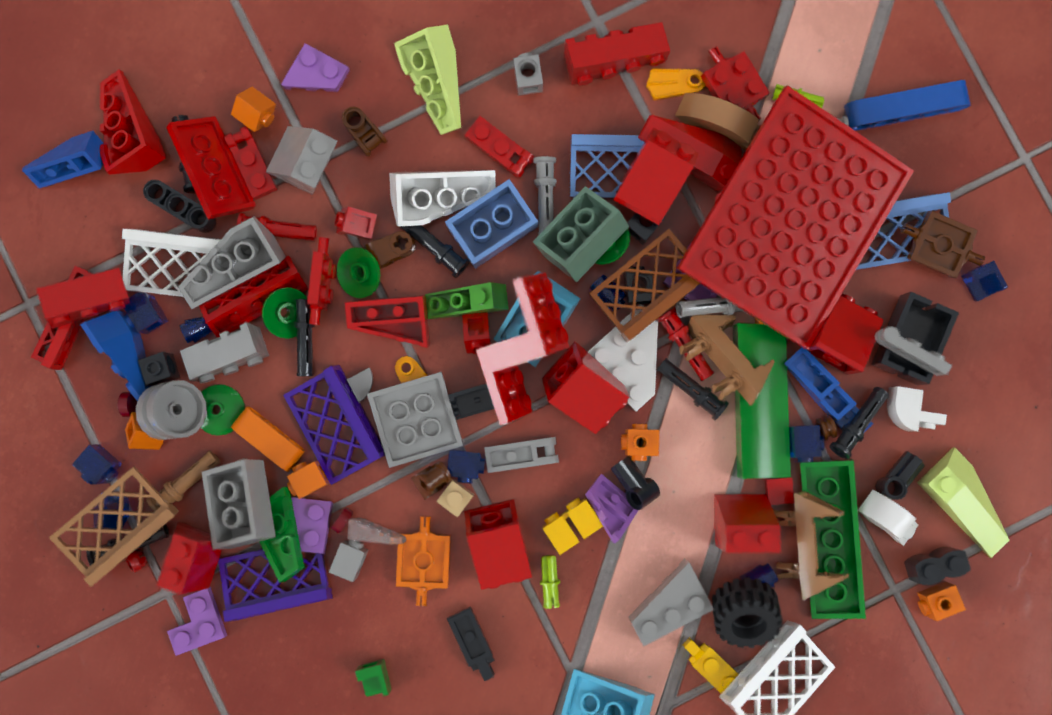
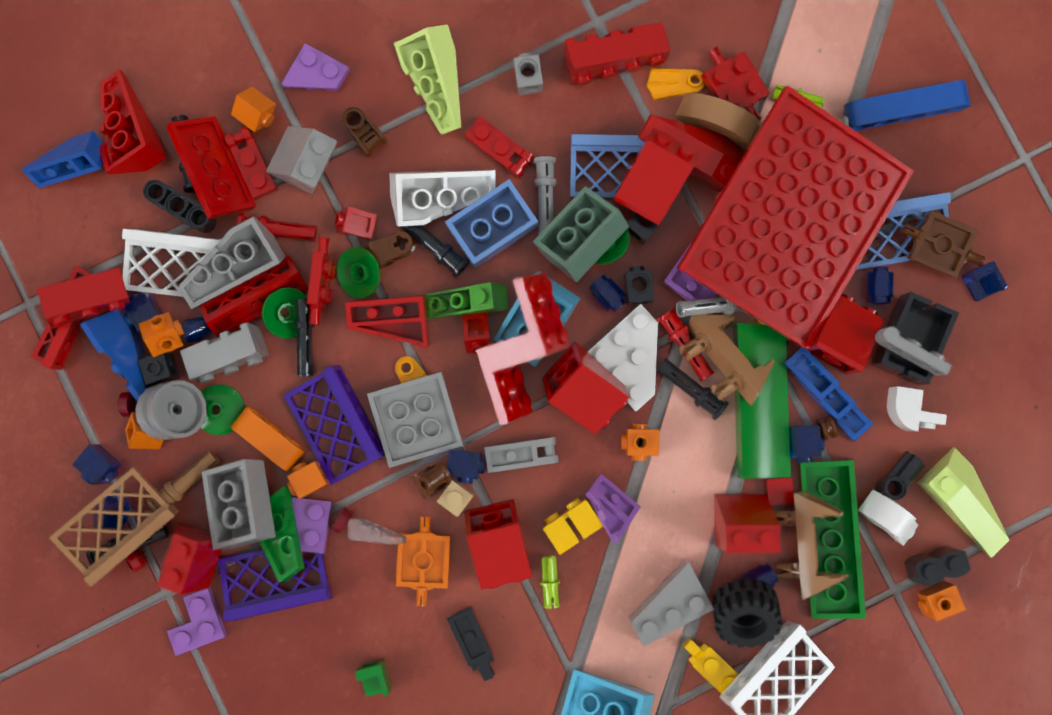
light grey brick [329,538,369,582] -> none
light grey tile [347,368,373,402] -> none
black hinge [448,383,495,420] -> none
dark orange fence [589,229,700,343] -> none
black piece [611,456,660,510] -> none
black pin [829,387,889,460] -> none
none -> orange brick [139,312,184,358]
none -> clear blue brick [867,267,894,304]

